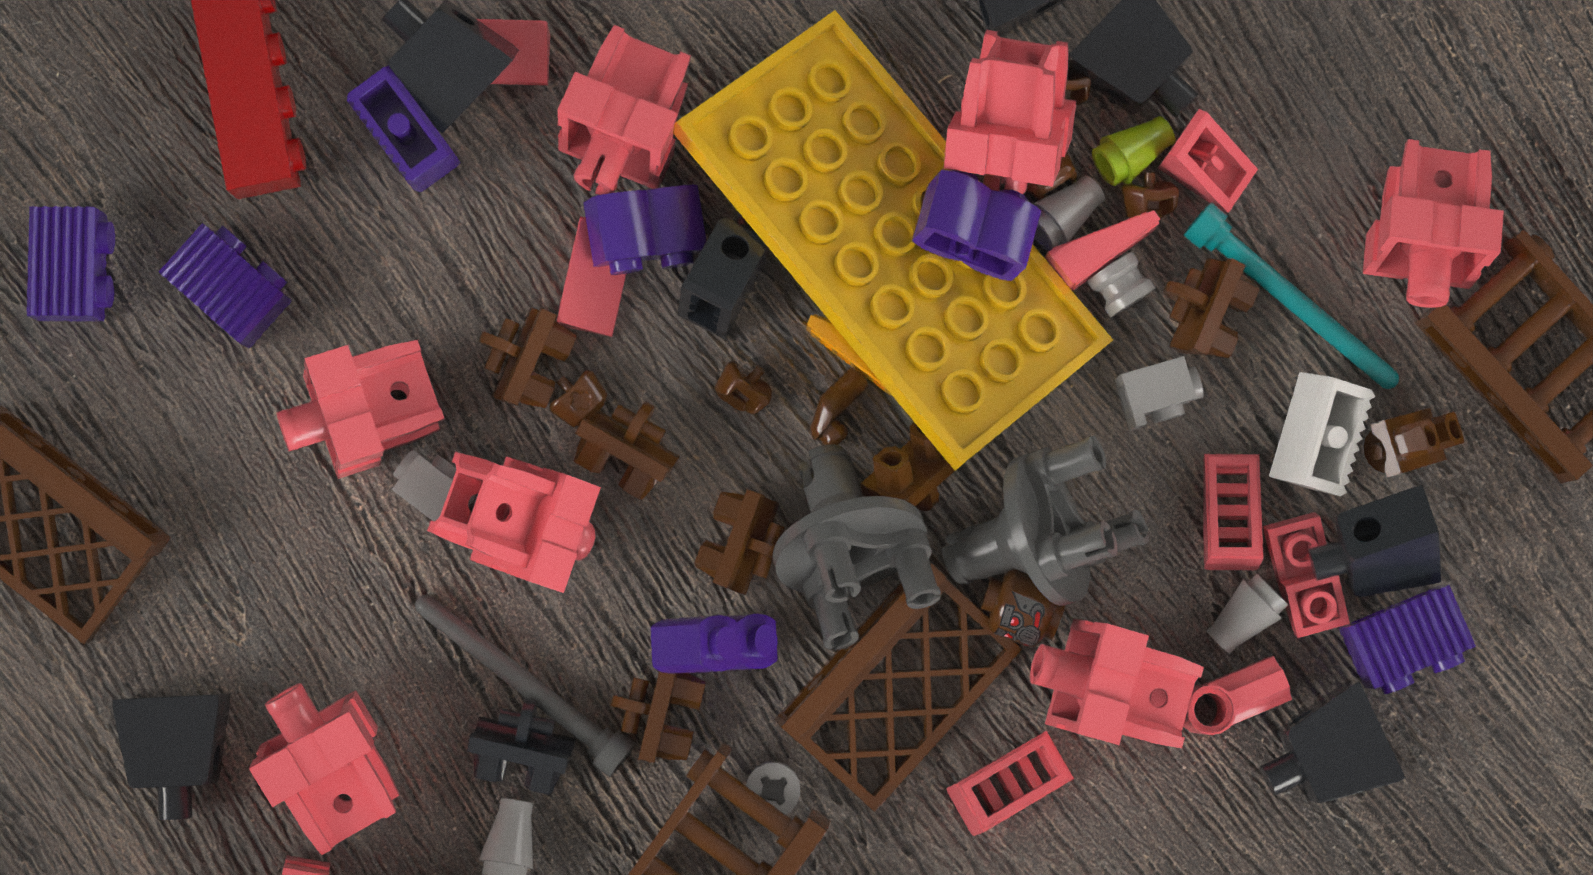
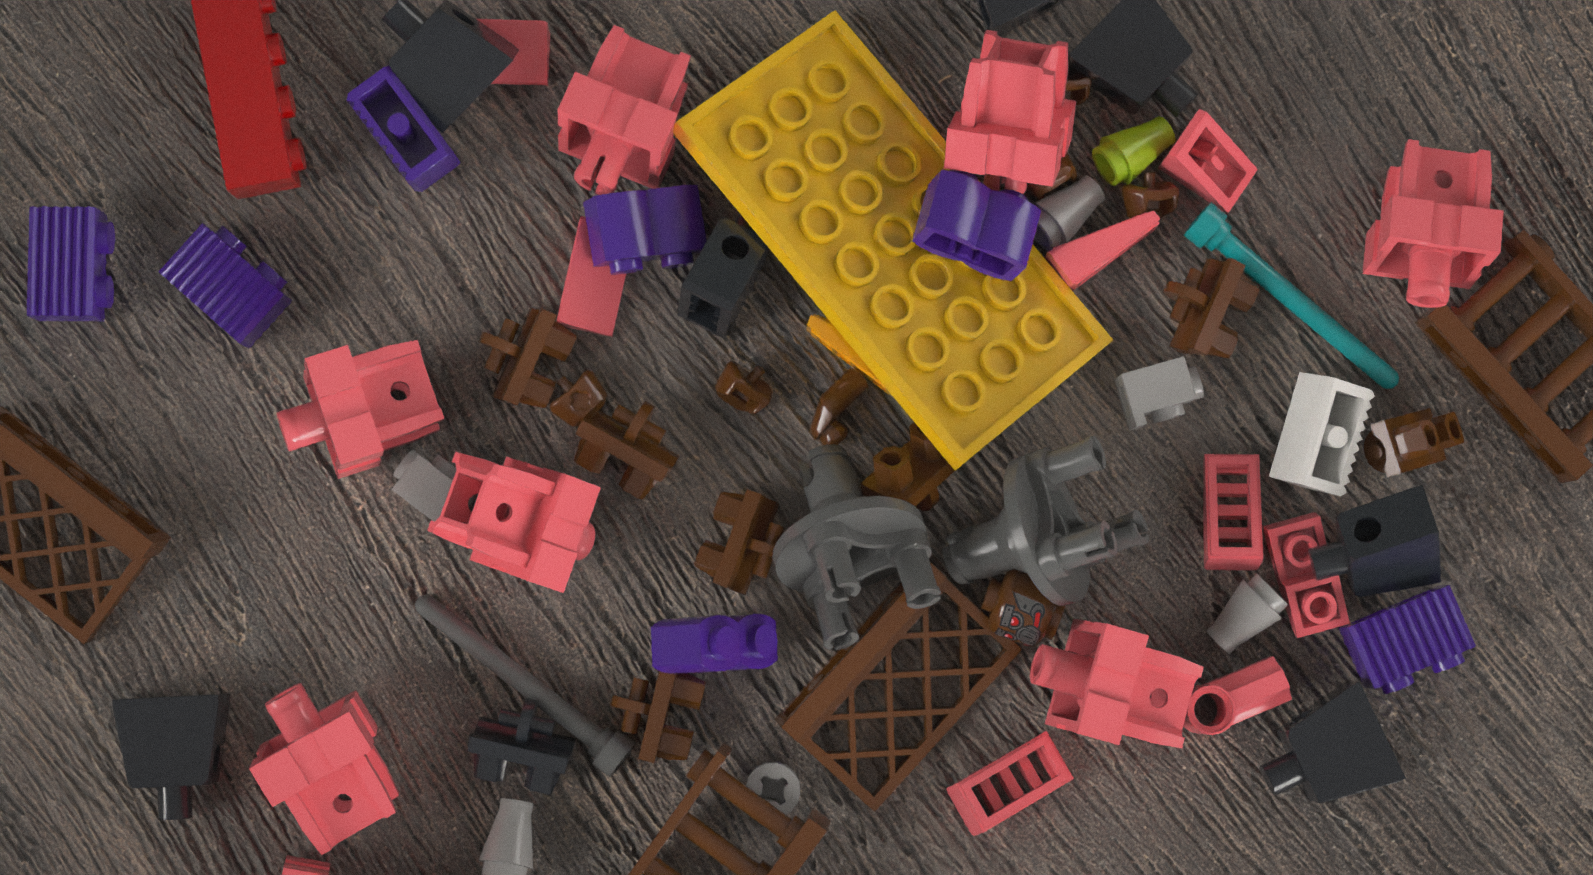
light grey wheel [1087,252,1156,318] -> none

